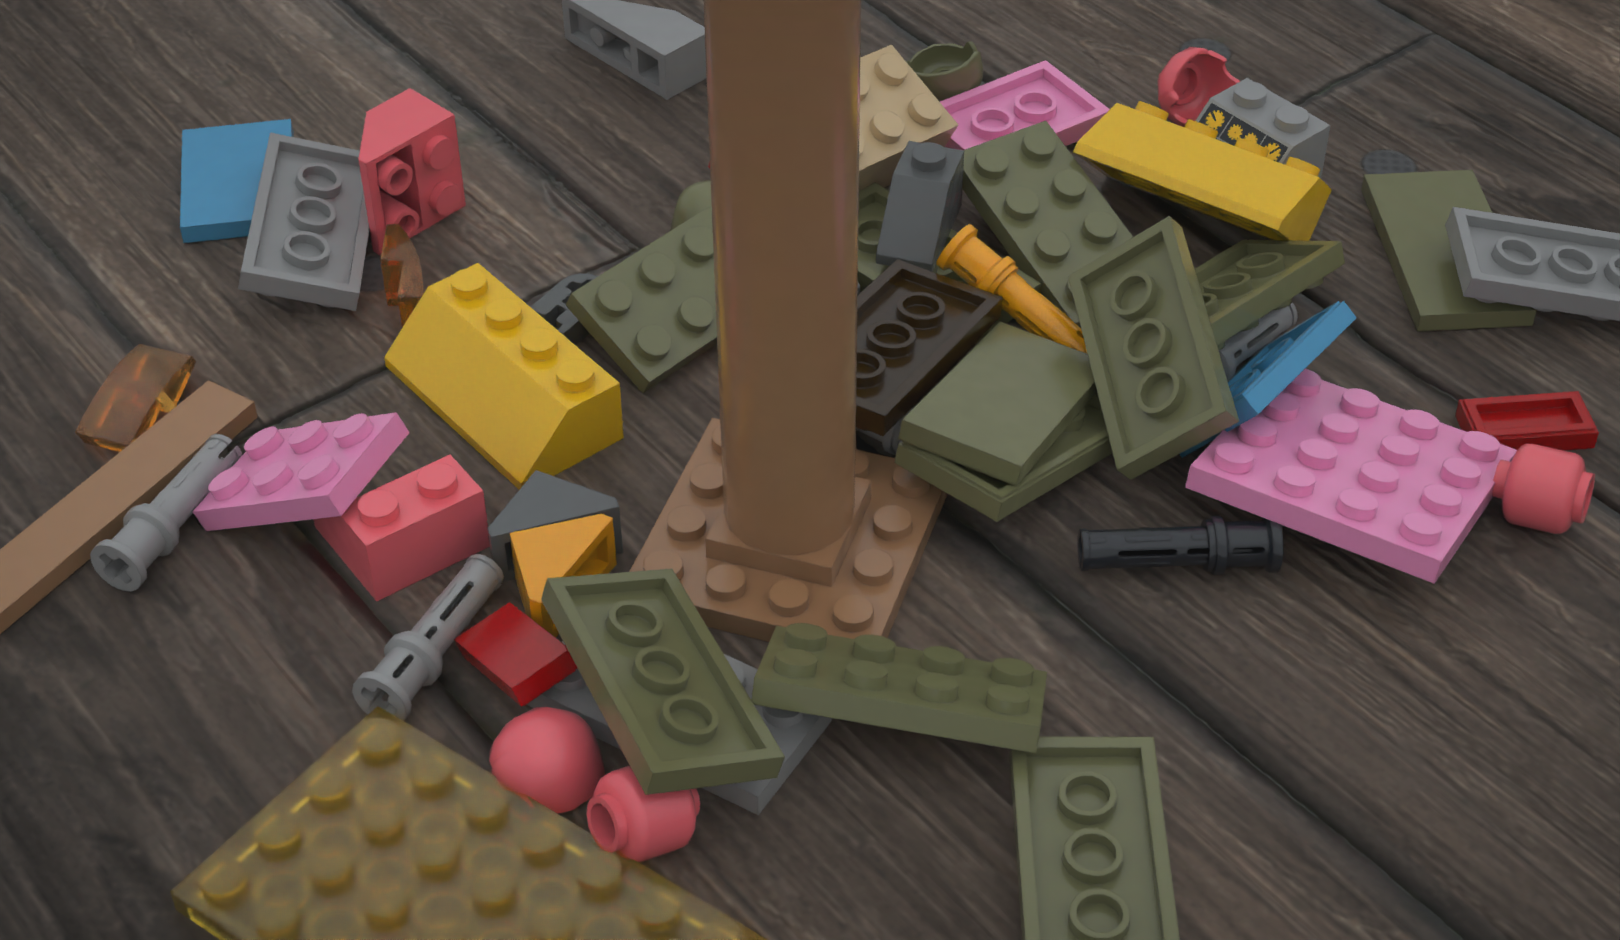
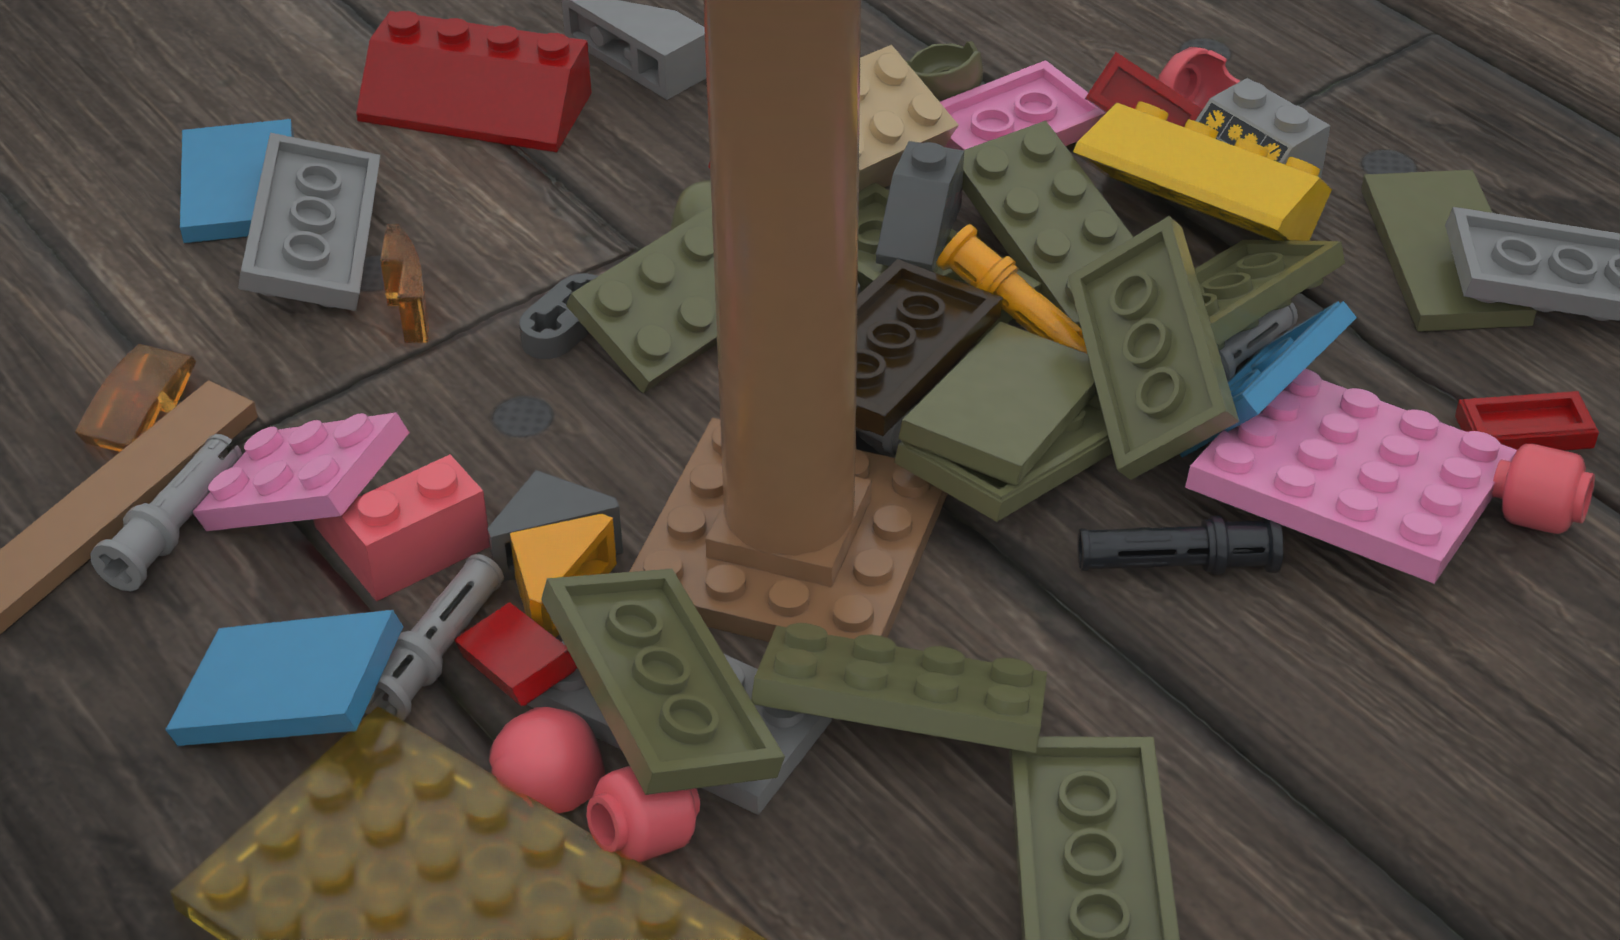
coral slope [358,88,466,256] -> none
yellow slope [384,263,624,490] -> none
none -> dark azure tile [165,610,404,746]
none -> red slope [356,11,592,153]
none -> red tile [1085,52,1203,127]

